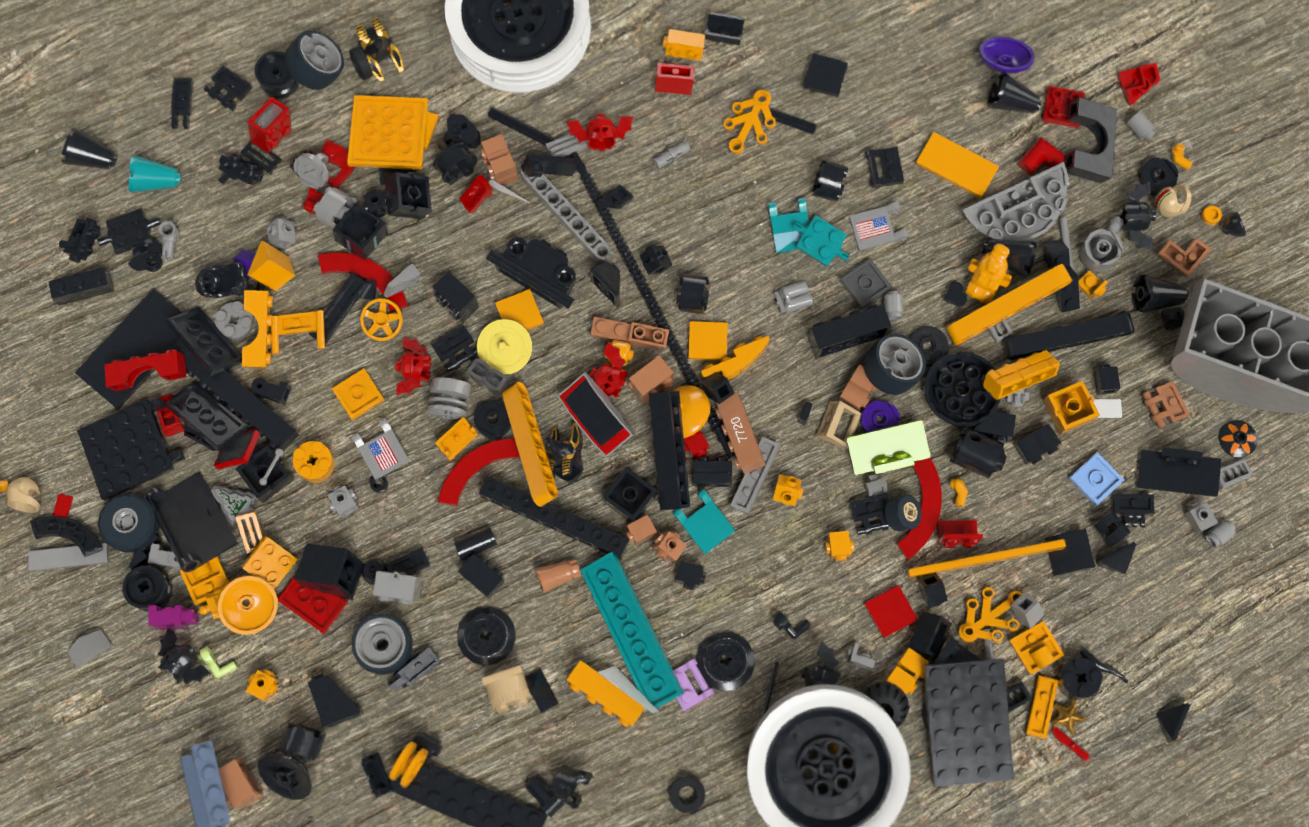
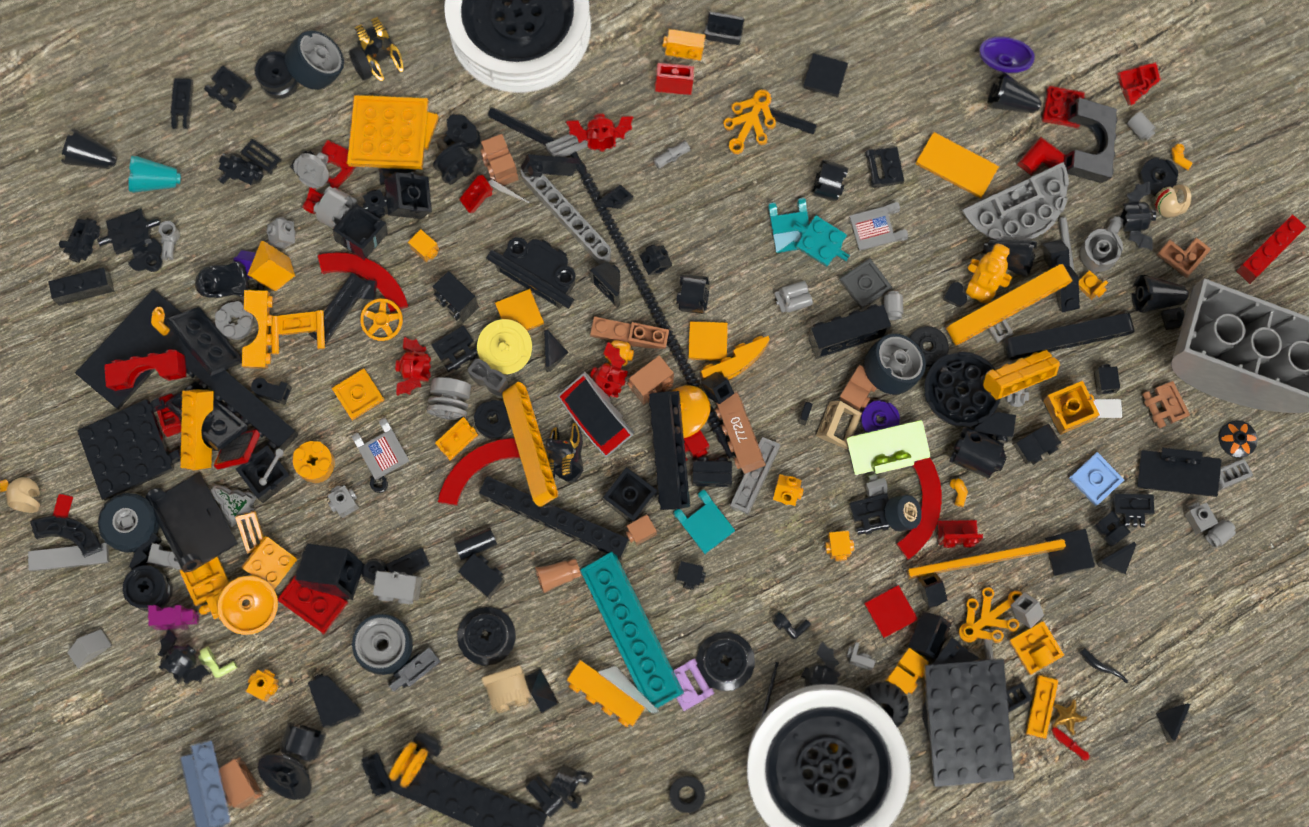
red piece [247,97,292,153] -> none
light grey slope [384,264,420,298] -> none
nougat brick [652,531,687,562] -> none
black brick [1057,658,1103,700] -> none
light orange tile [1201,205,1222,225] -> none
black brick [1222,212,1247,237] -> none
none -> light orange arm [151,307,170,336]
none -> light orange arch [180,389,214,470]
none -> light orange brick [408,229,439,263]
none -> black slope [544,330,569,372]
none -> red arch [1236,214,1307,284]

